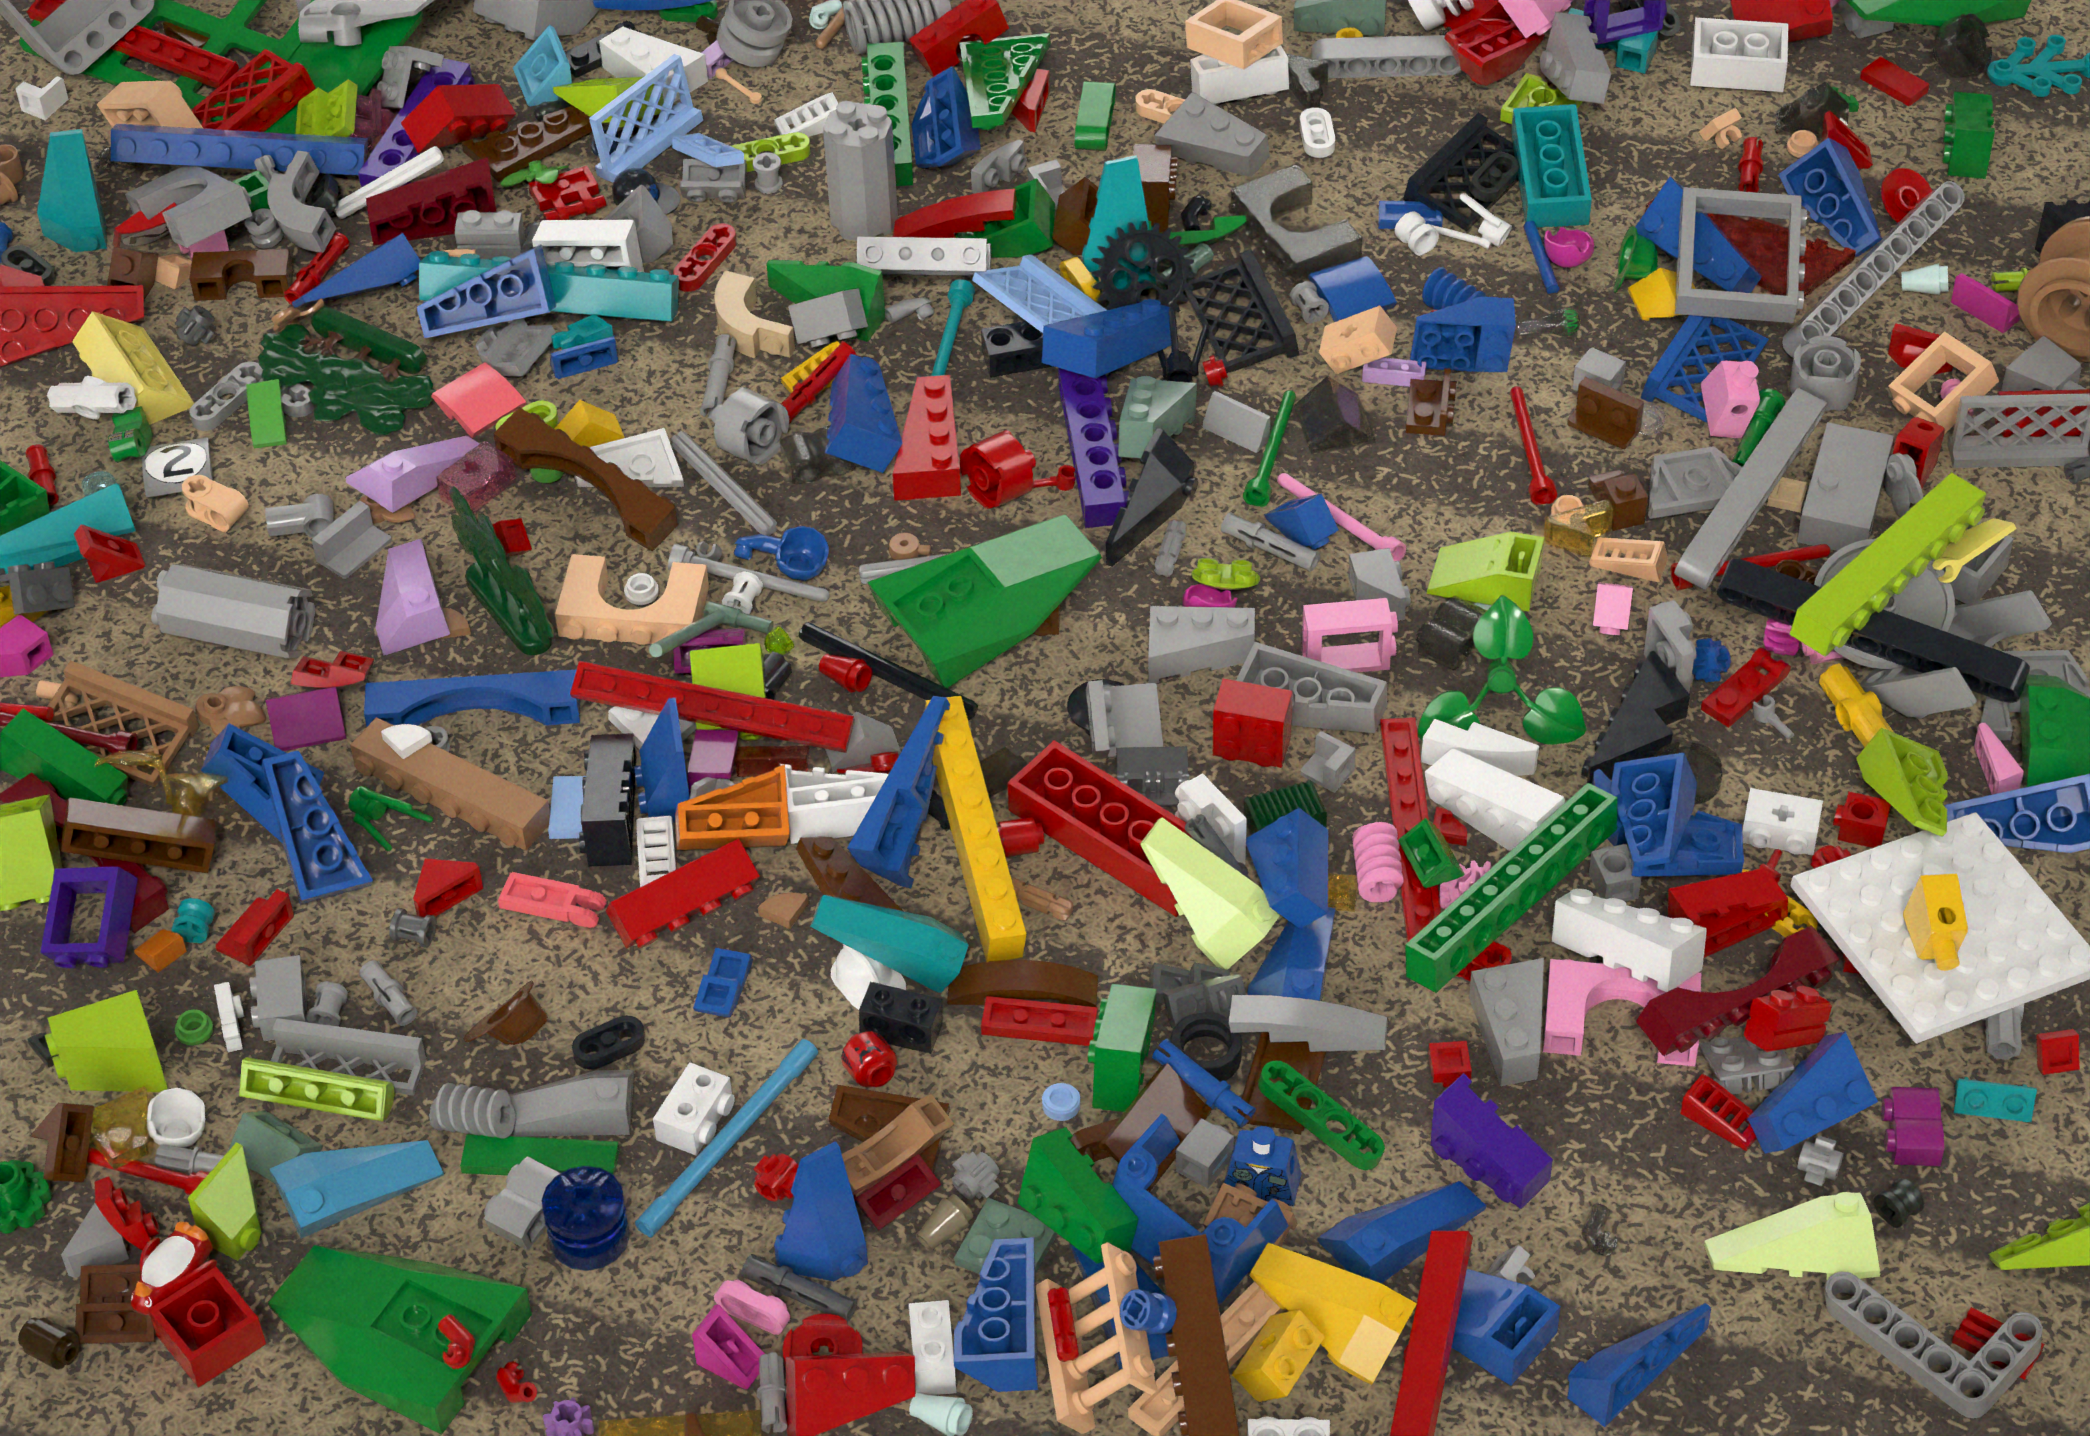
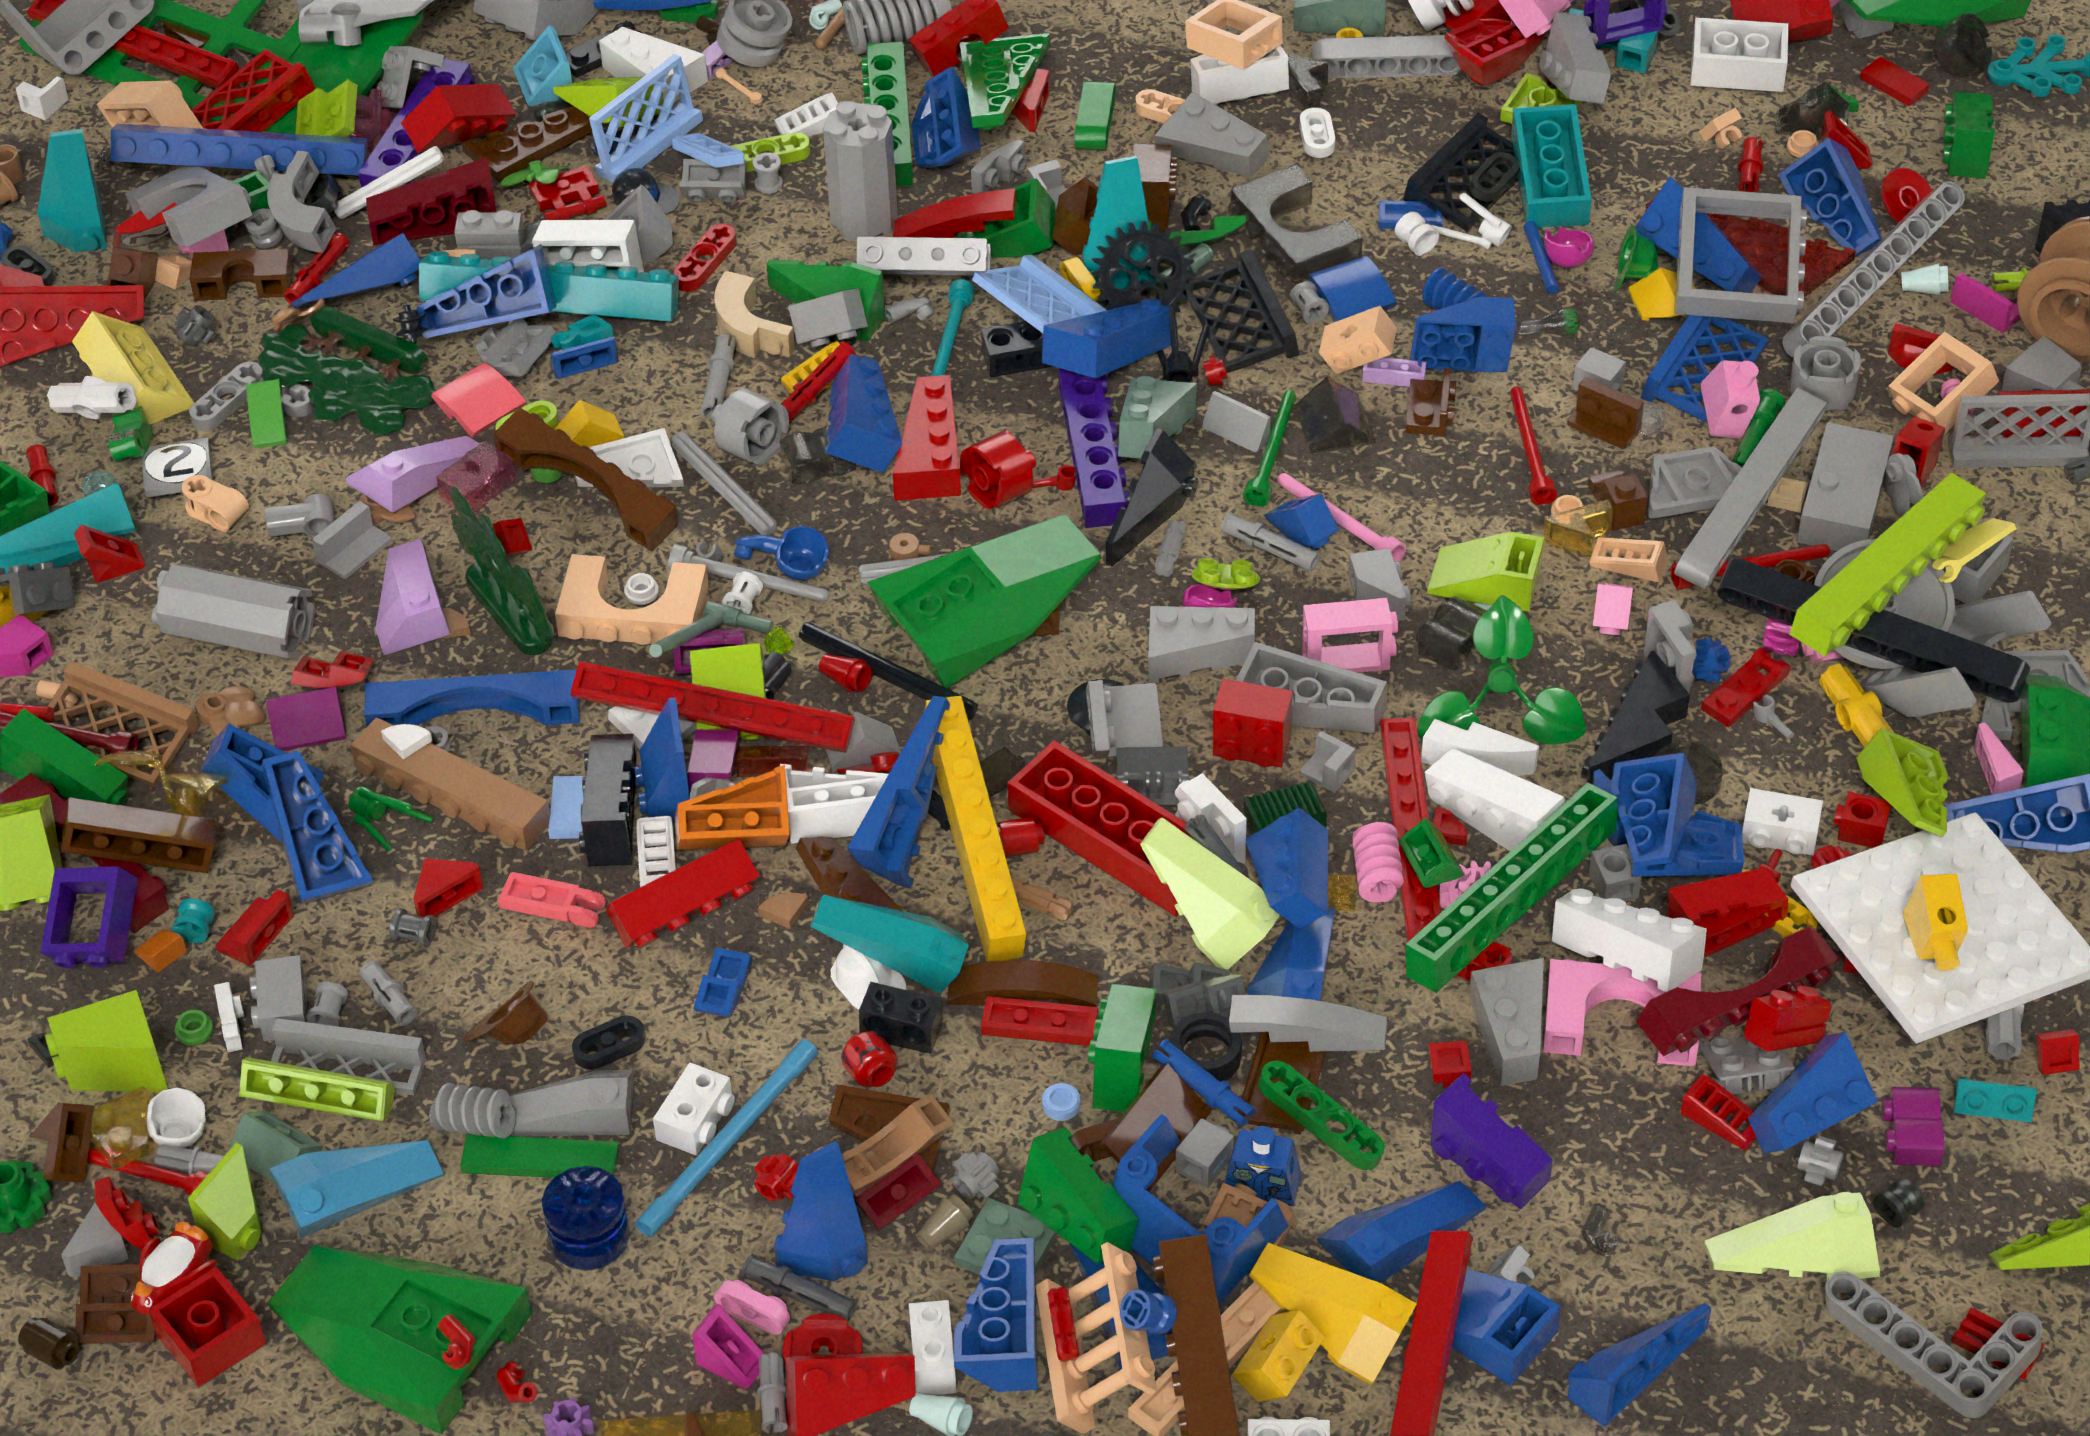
light grey brick [484,1156,571,1250] -> none
none -> black wheel [393,304,428,344]

